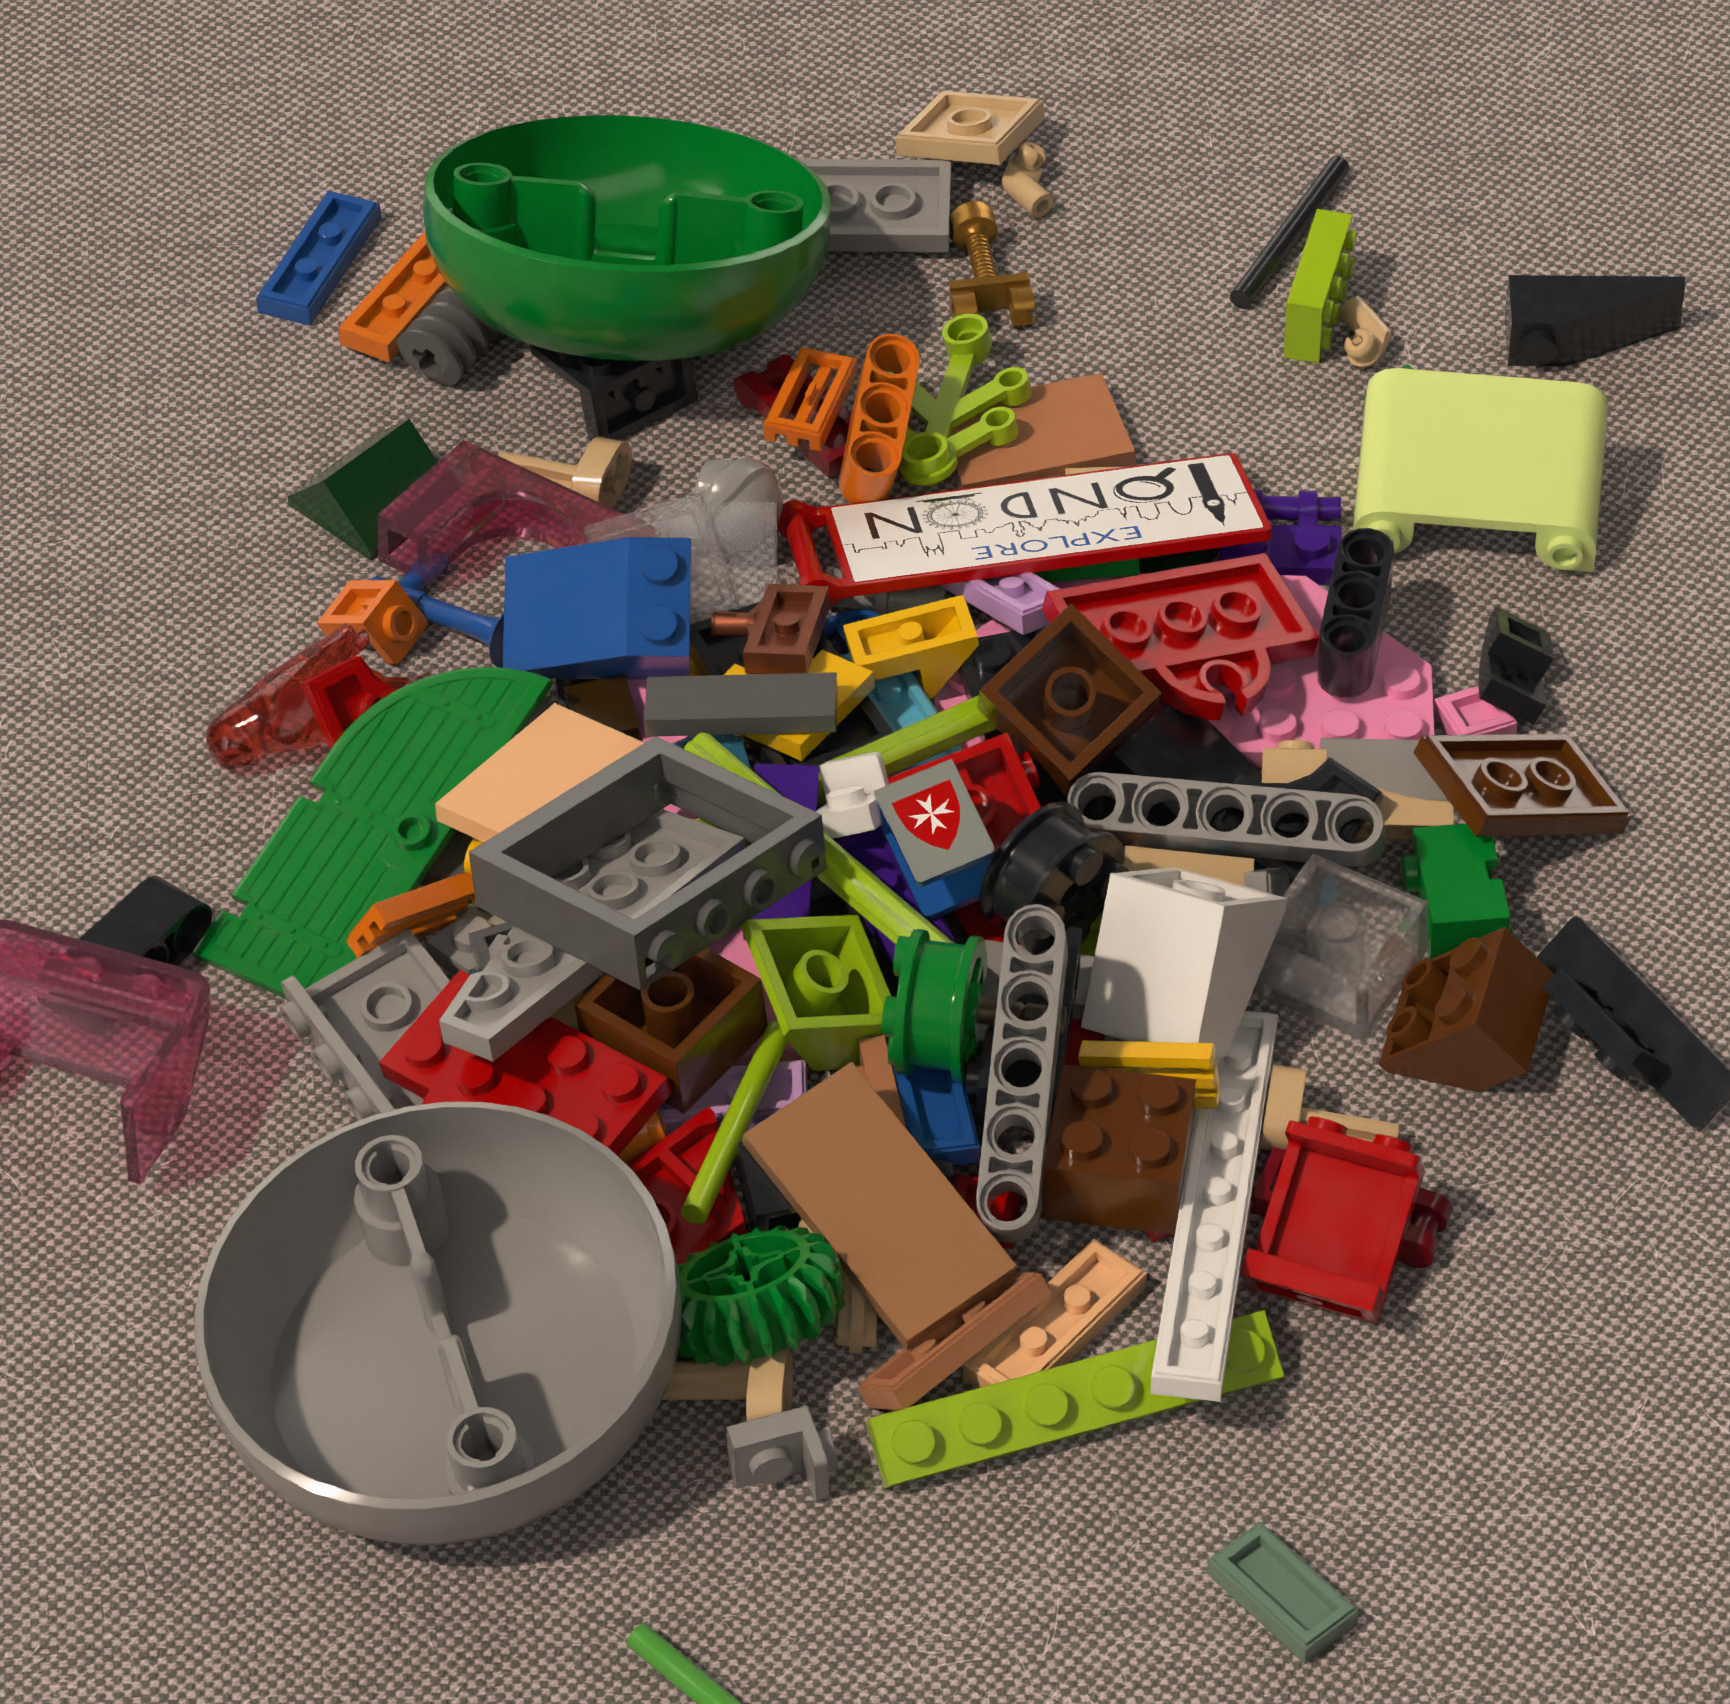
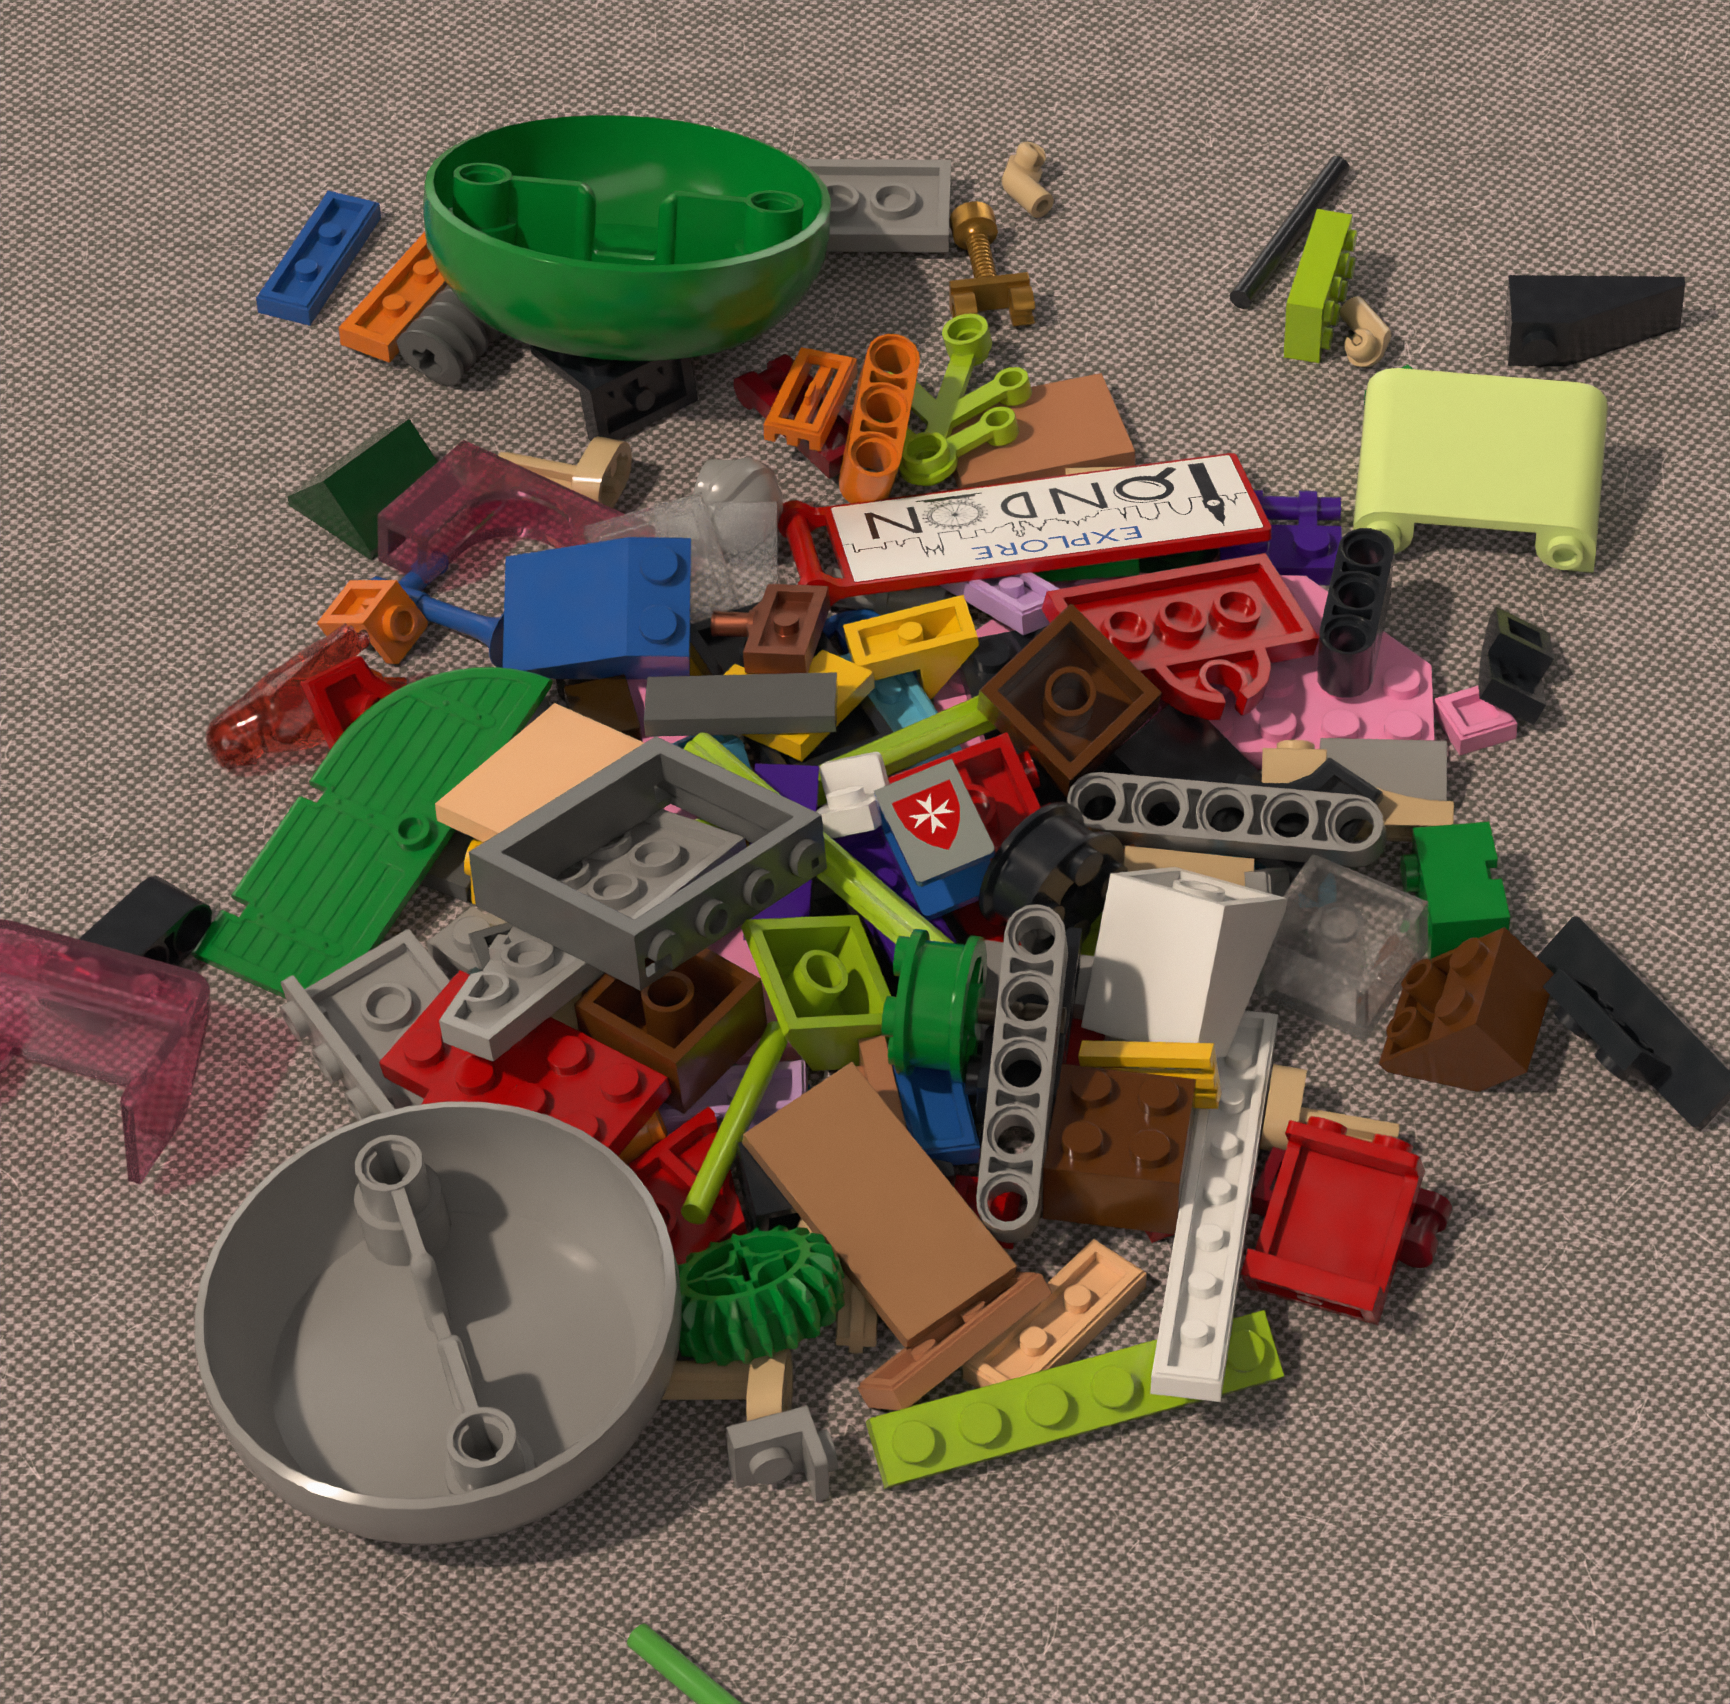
orange tile [346,873,475,958] -> none
tan plate [895,91,1045,165] -> none
sand green tile [1207,1522,1358,1664] -> none
reddish brown tile [1413,734,1632,837] -> none

